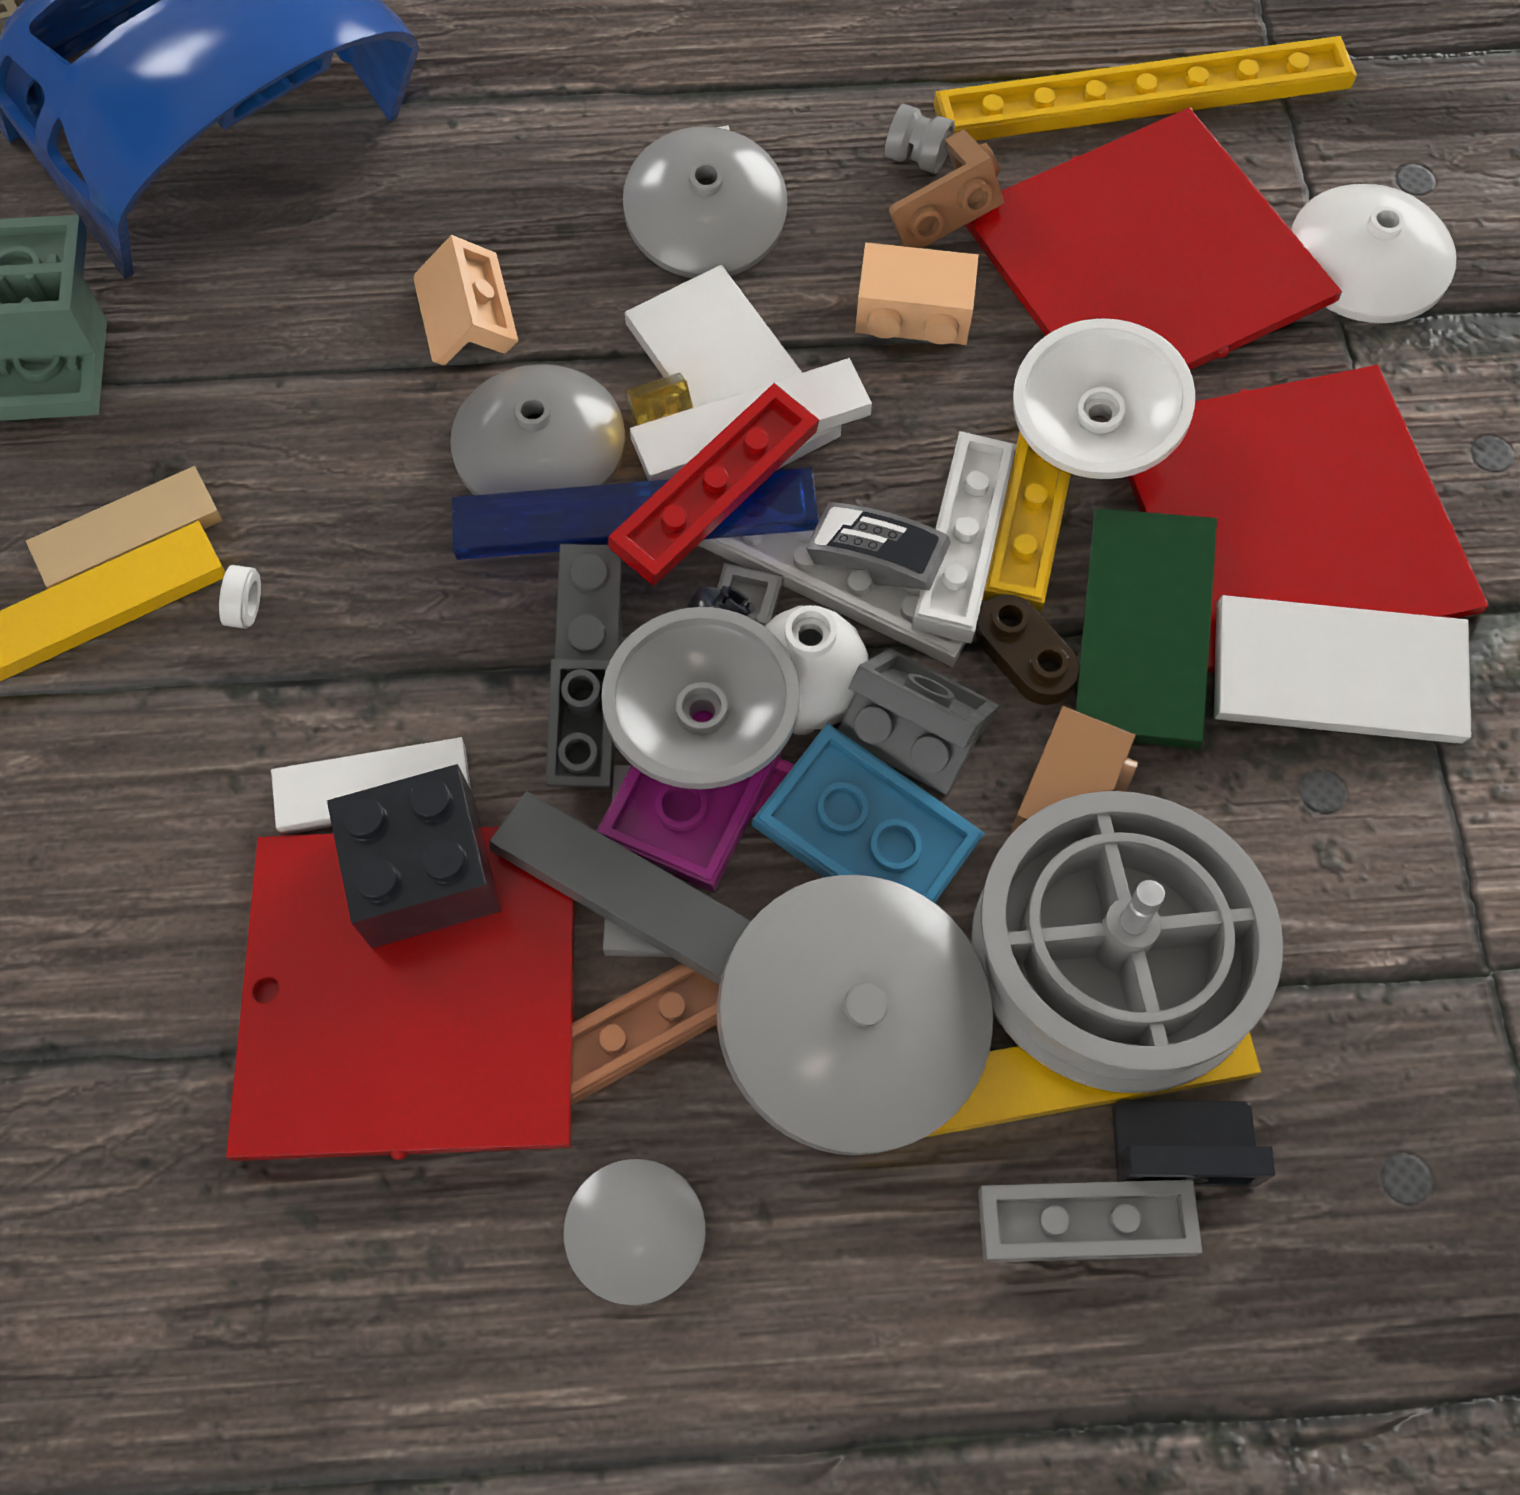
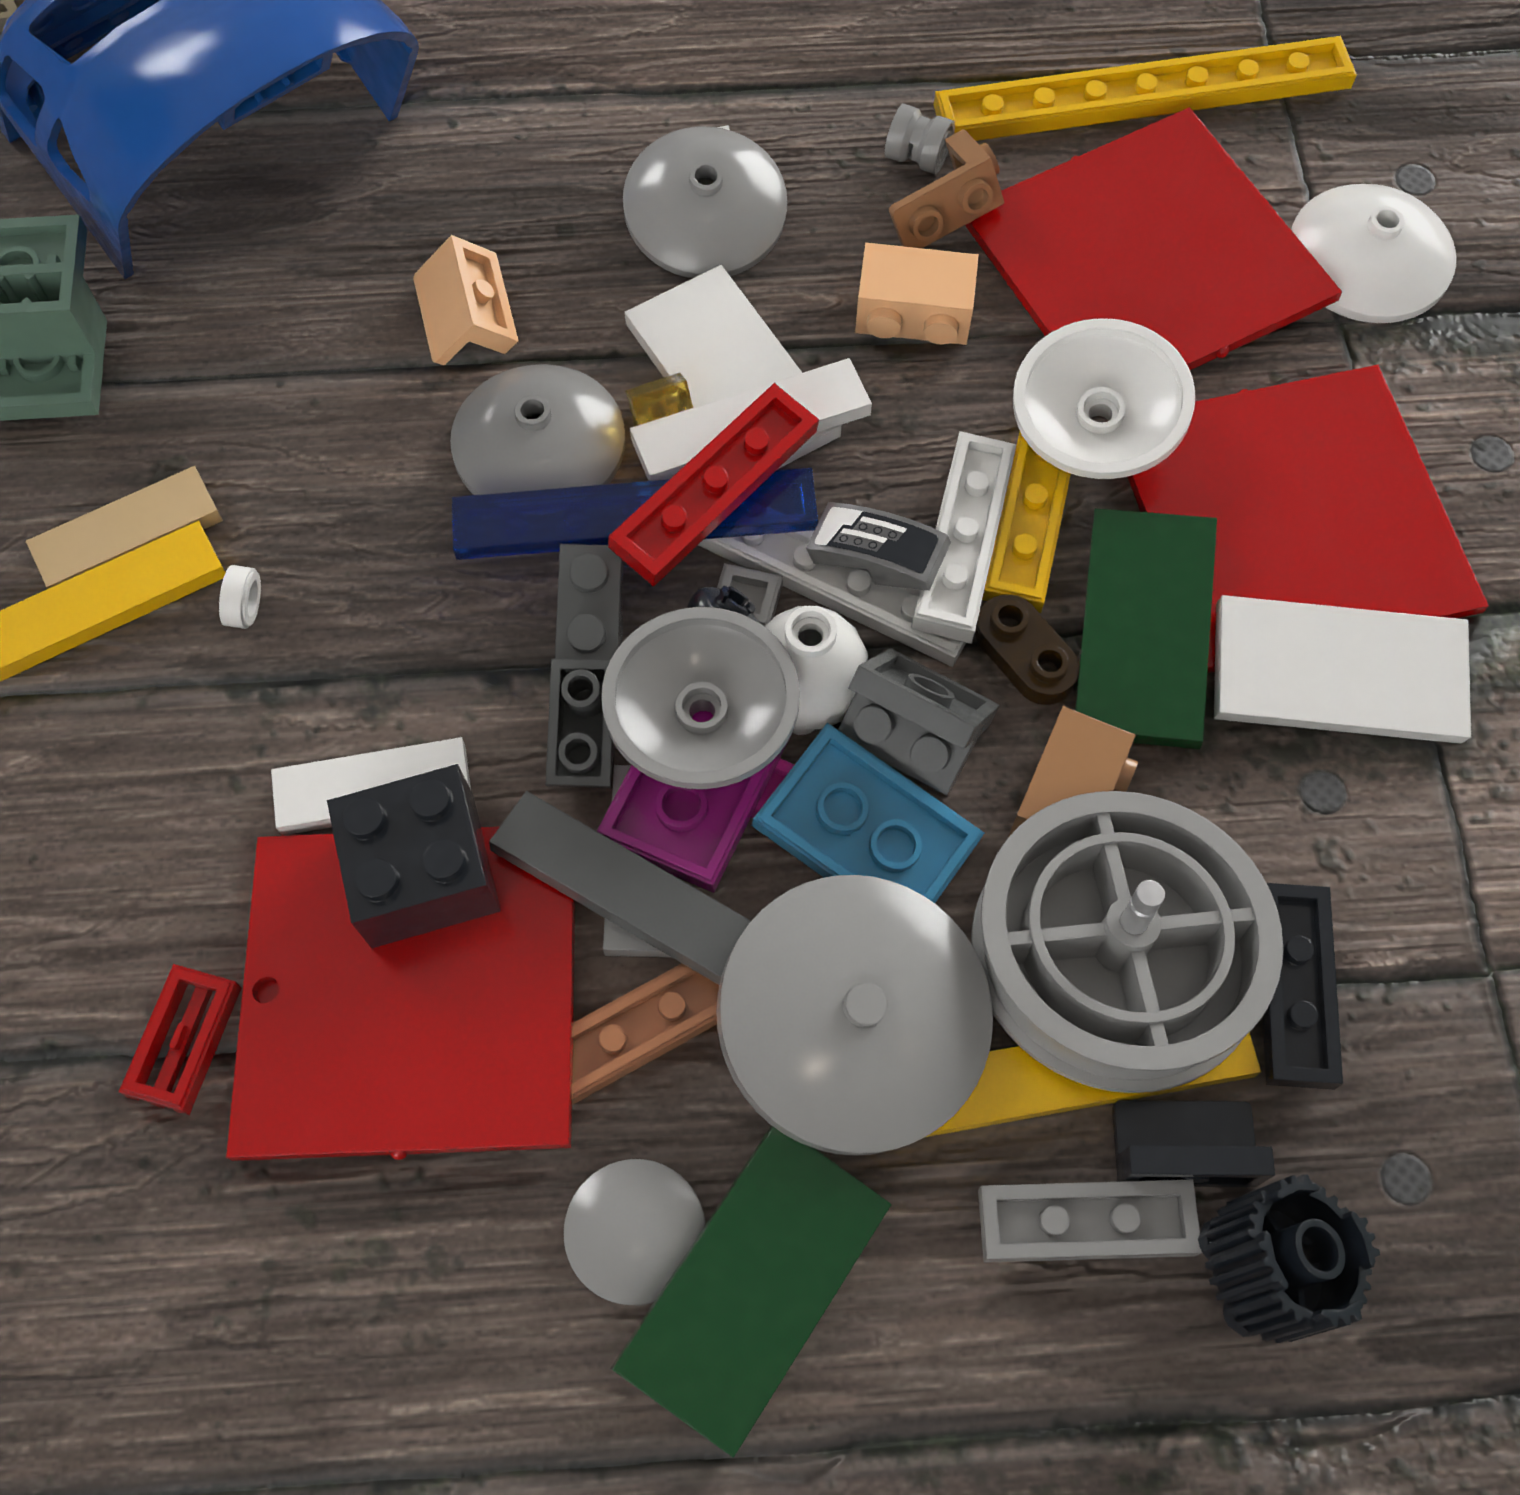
none -> red tile [119,964,242,1116]
none -> dark green tile [610,1125,892,1458]
none -> black brick [1198,1174,1380,1343]
none -> black plate [1263,883,1343,1090]

